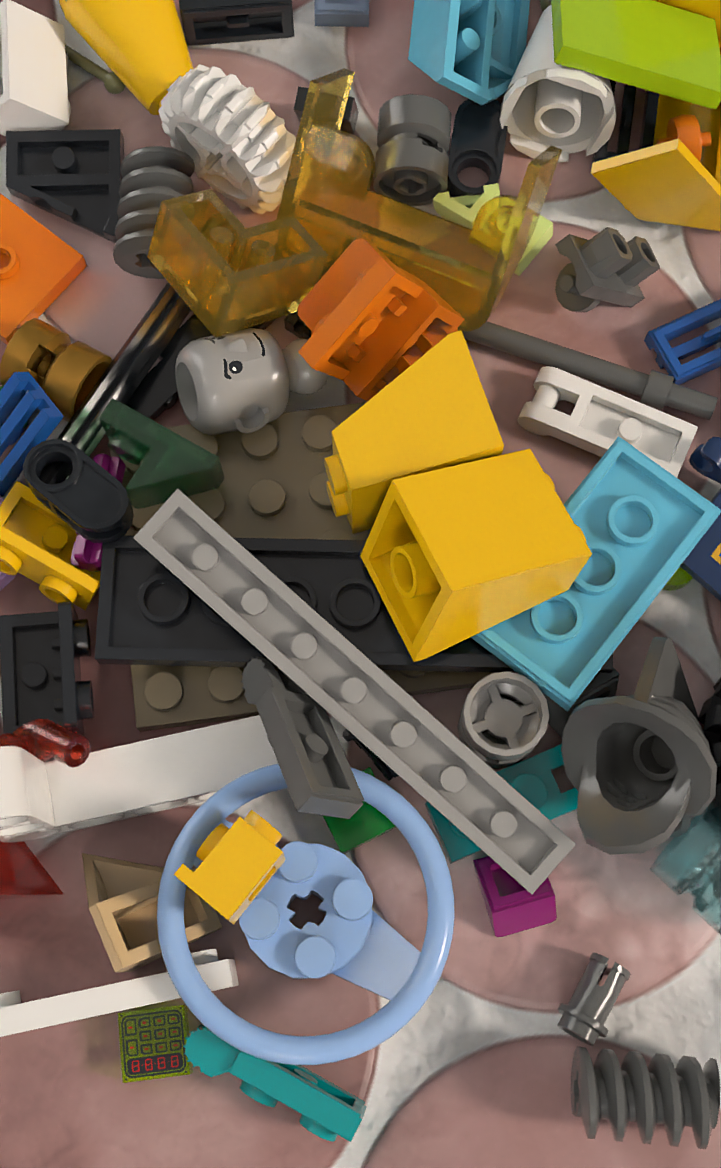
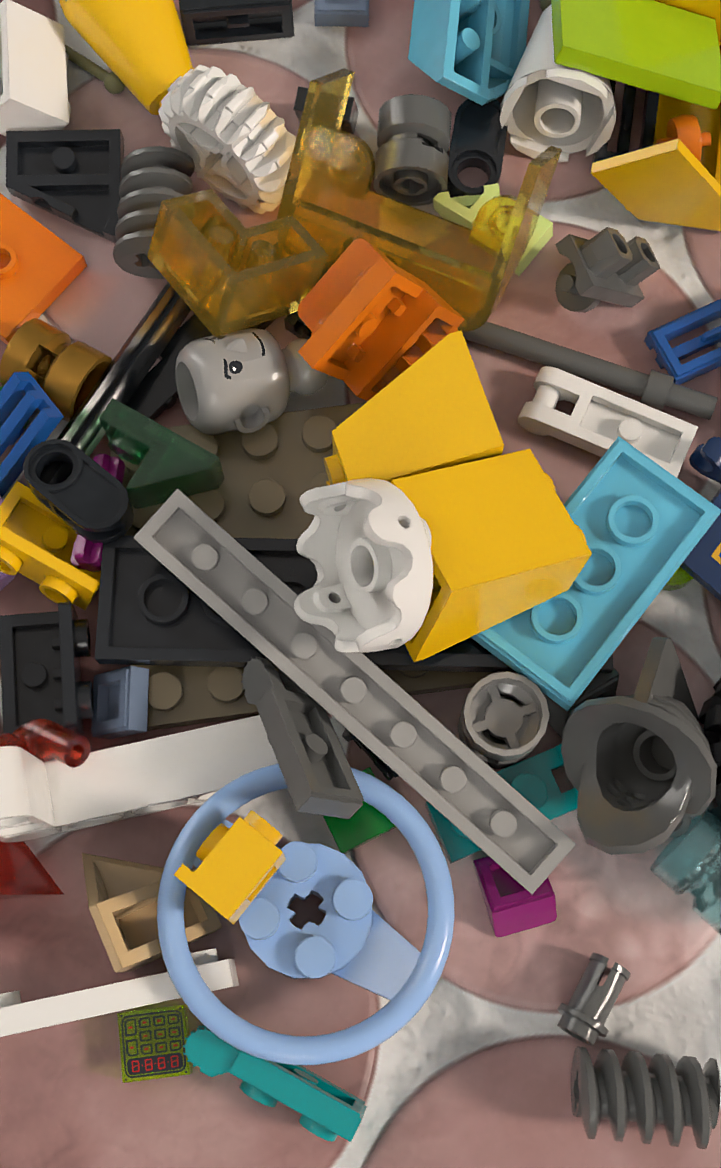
none -> sand blue tile [91,666,149,739]
none -> white plate [294,478,433,653]

